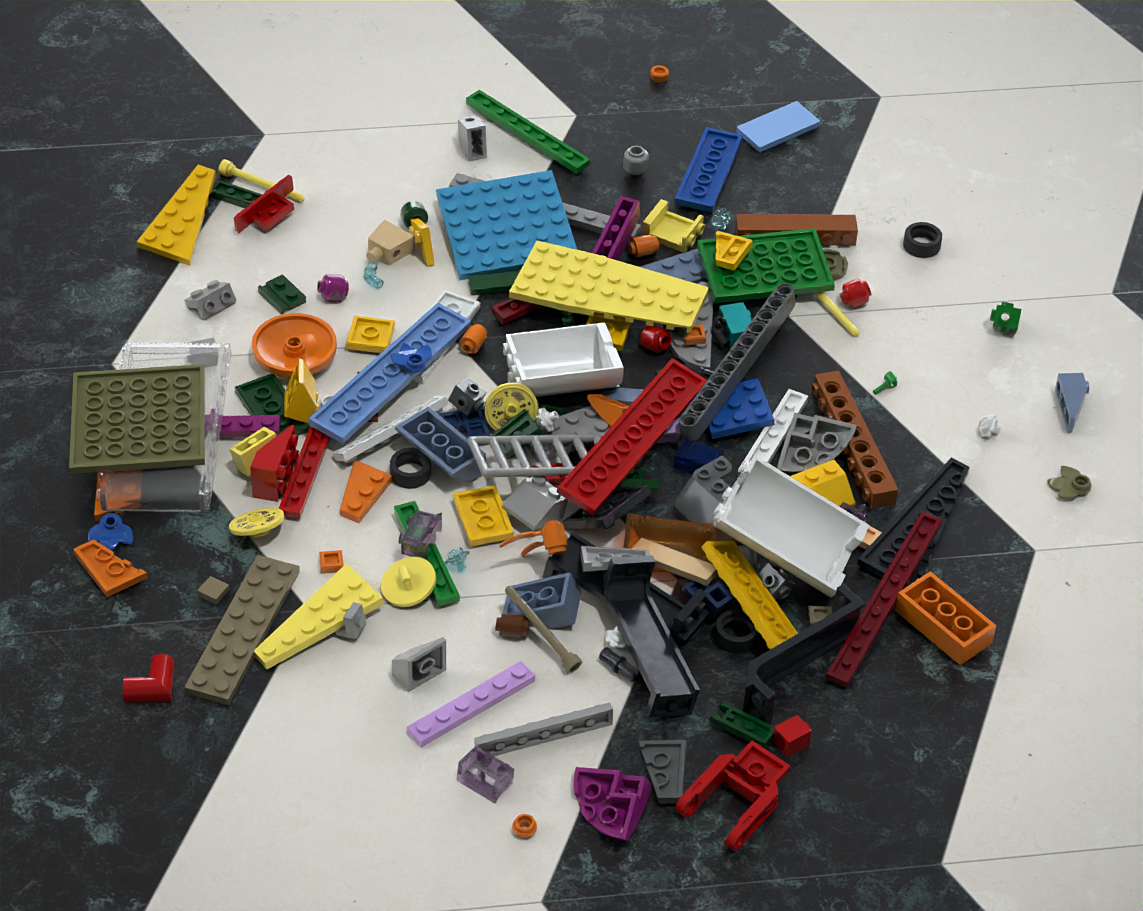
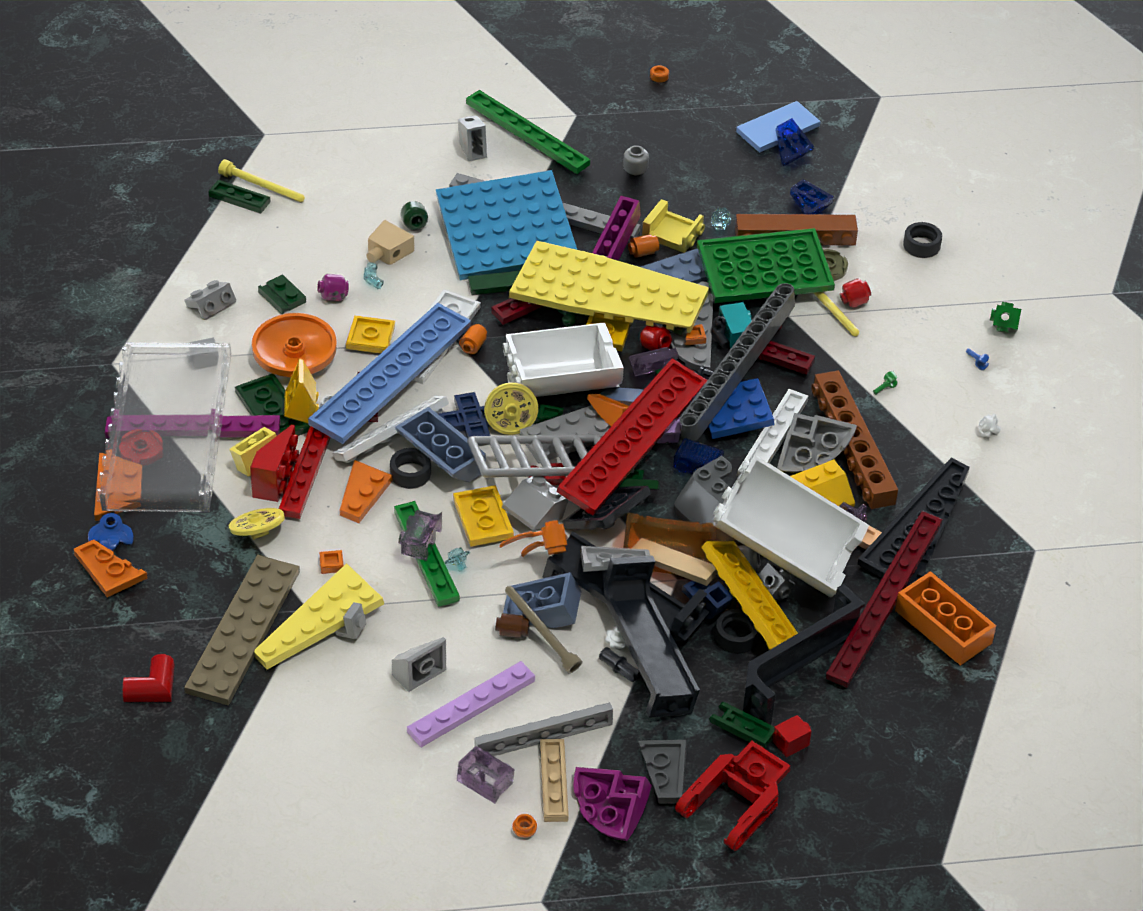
olive plate [69,364,205,474] -> none
yellow wing [137,165,216,266] -> none
dark tan tile [197,576,230,605] -> none
red bracket [233,174,295,233] -> none
light yellow shield [381,557,436,607] -> none
blue plate [390,343,432,373] -> none
yellow wing [409,218,435,266] -> none
dark grey brick [448,377,487,416] -> none
dark green plate [491,409,542,459] -> none
white plant [536,408,559,432] -> none
blue plate [674,127,743,213] -> none
yellow wing [716,231,753,271] -> none
dark tan tile [808,606,832,627] -> none
olive plate [1047,466,1092,499] -> none
sand blue slope [1055,373,1089,433] -> none
none -> tan tile [540,739,569,822]
none -> clear purple bracket [629,347,678,376]
none -> dark red plate [758,341,815,375]
none -> clear blue wing [775,118,814,166]
none -> clear blue wing [790,179,834,214]
none -> blue hand [966,348,989,370]

